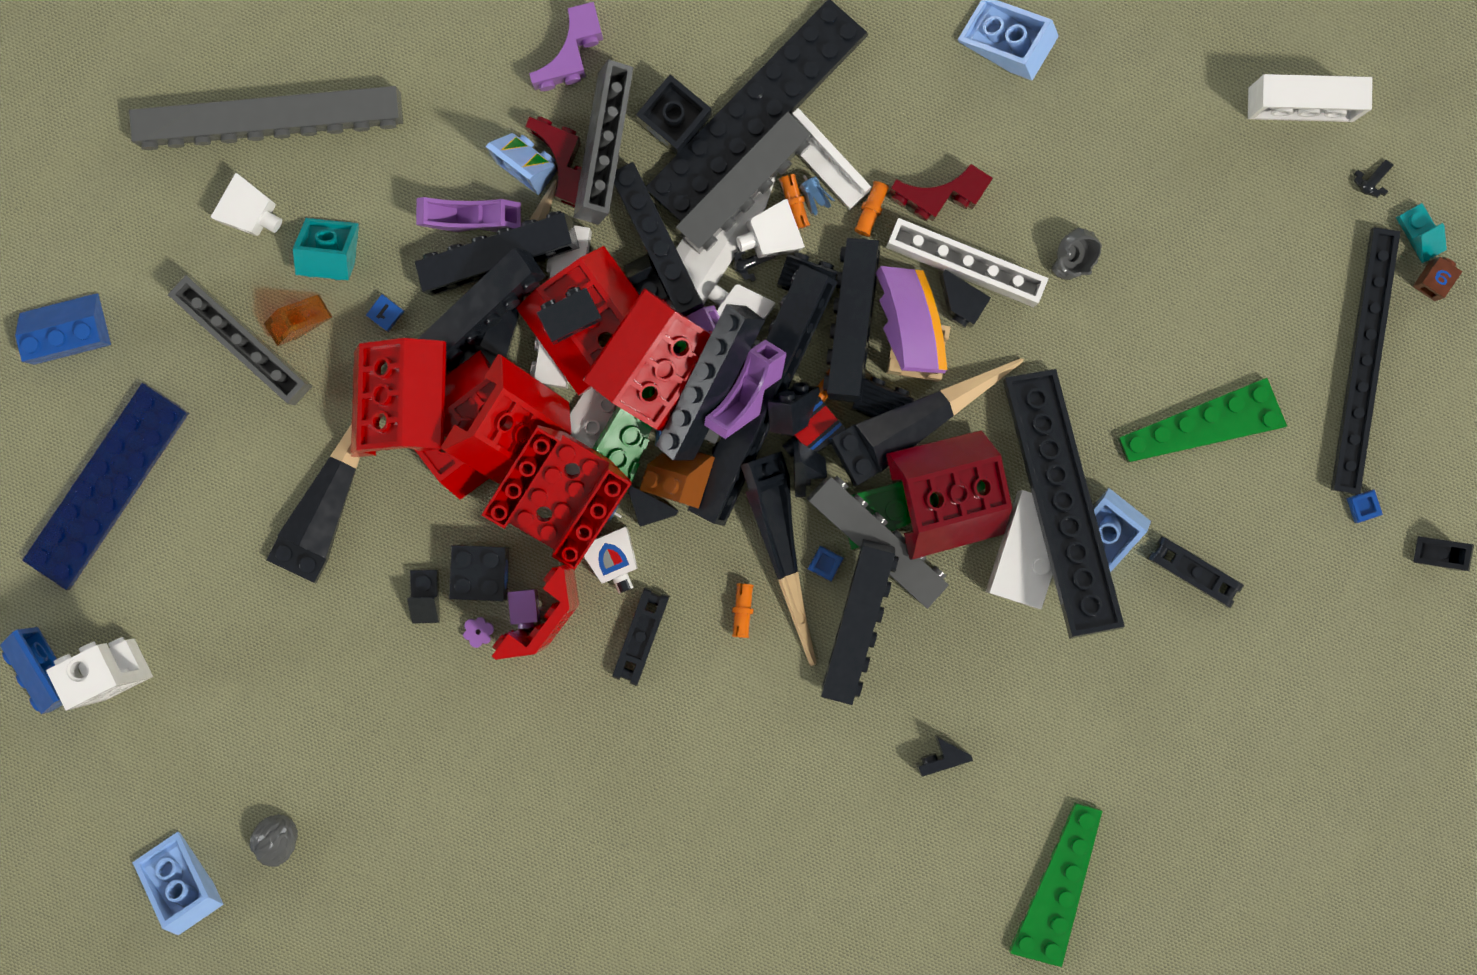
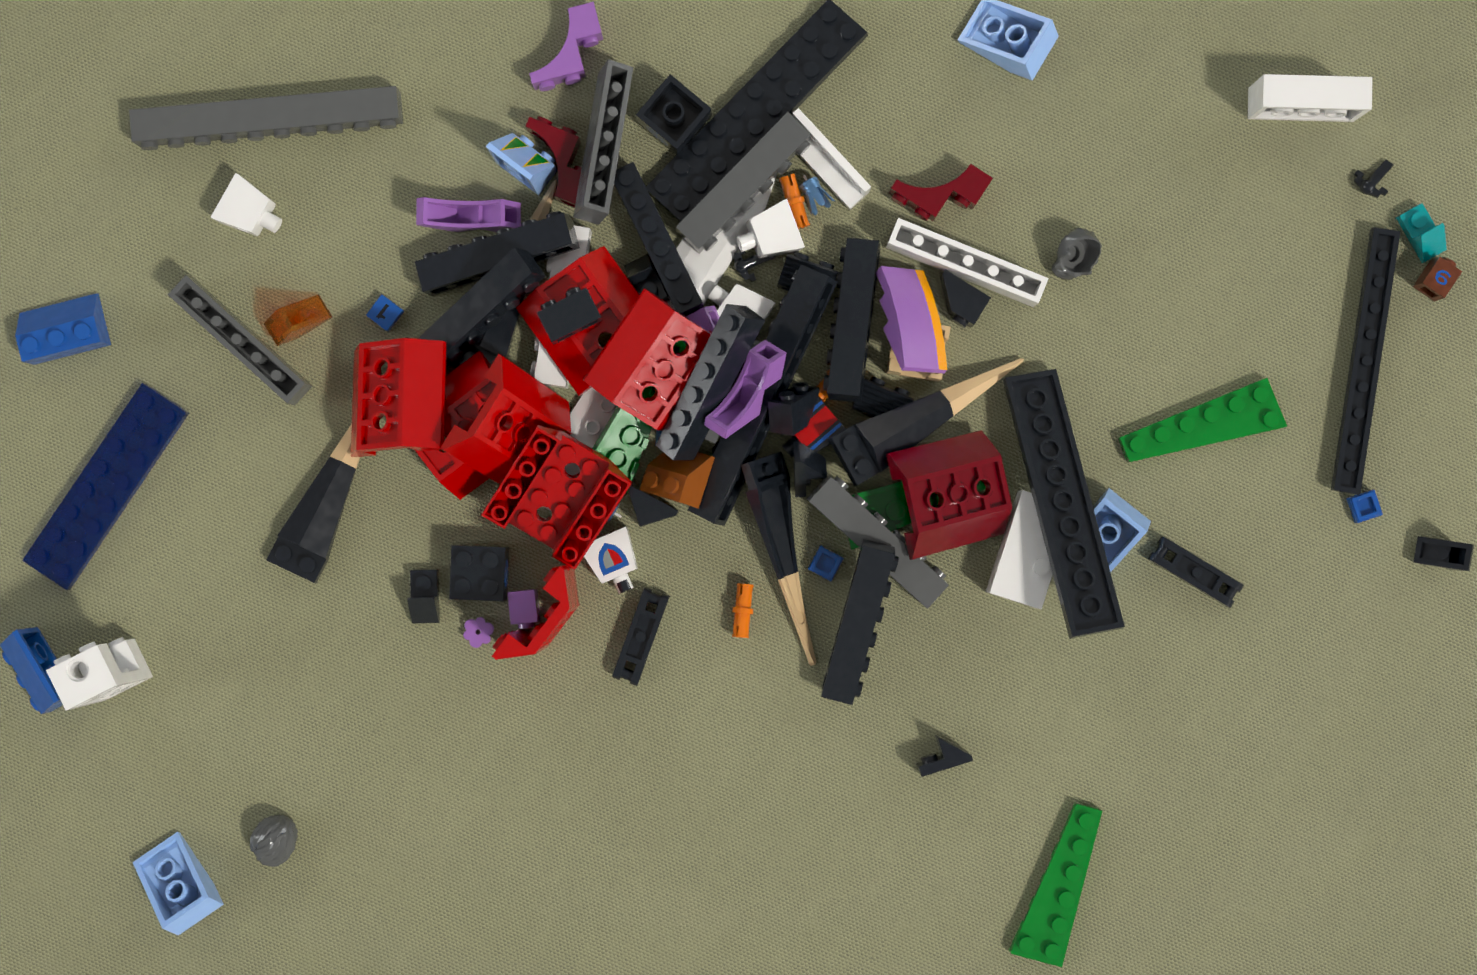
teal slope [293,218,359,280] -> none
orange pin [854,181,889,237] -> none

